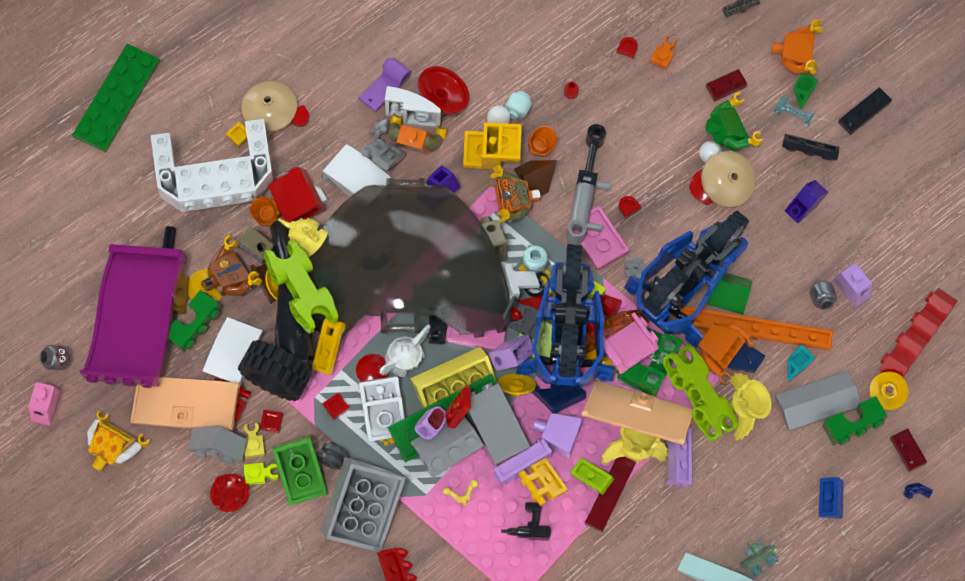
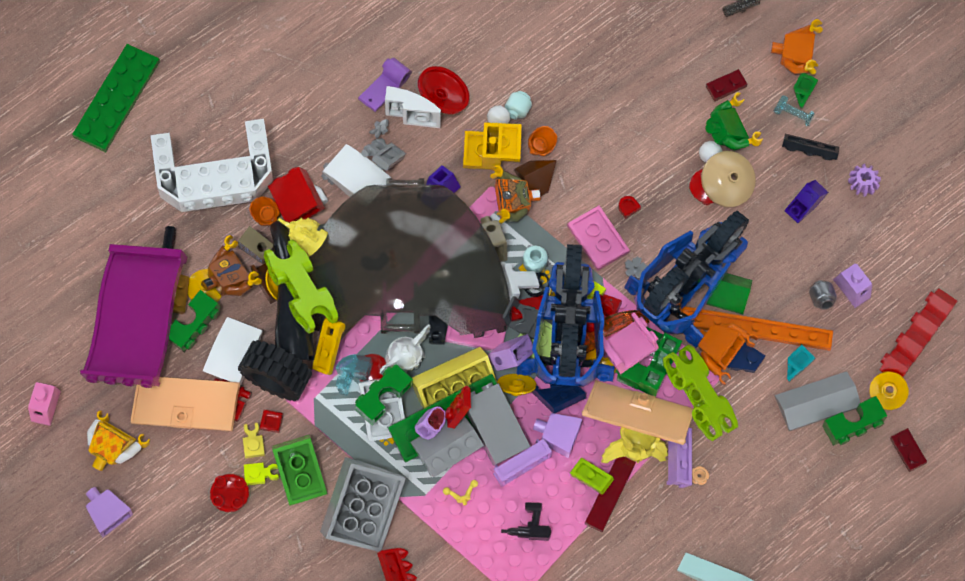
flat silver head [40,345,70,370] -> none
light grey brick [187,425,247,464] -> none
yellow tile [226,122,248,148] -> none
tan dish [241,81,298,133] -> none
red tile [292,105,309,127] -> none
dark grey wheel [317,443,348,470] -> none
red tile [322,393,350,421] -> none
torso [388,113,447,155] -> none
yellow plate [518,458,568,506] -> none
red hose [564,81,579,99] -> none
light grey piece [566,124,611,245] -> none
red tile [616,37,638,59] -> none
orange plate [650,36,676,70] -> none
light yellow helmet [729,373,772,440] -> none
clear light blue hips [739,541,778,576] -> none
blue slope [819,477,844,519] -> none
black plate [838,87,892,135] -> none
clear blue arm [903,483,933,499] -> none
none -> lavender torso [86,487,133,538]
none -> clear light blue brick [336,354,373,396]
none -> green arch [355,364,413,426]
none -> light nougat plate [692,466,709,485]
none -> lavender gear [848,163,881,197]

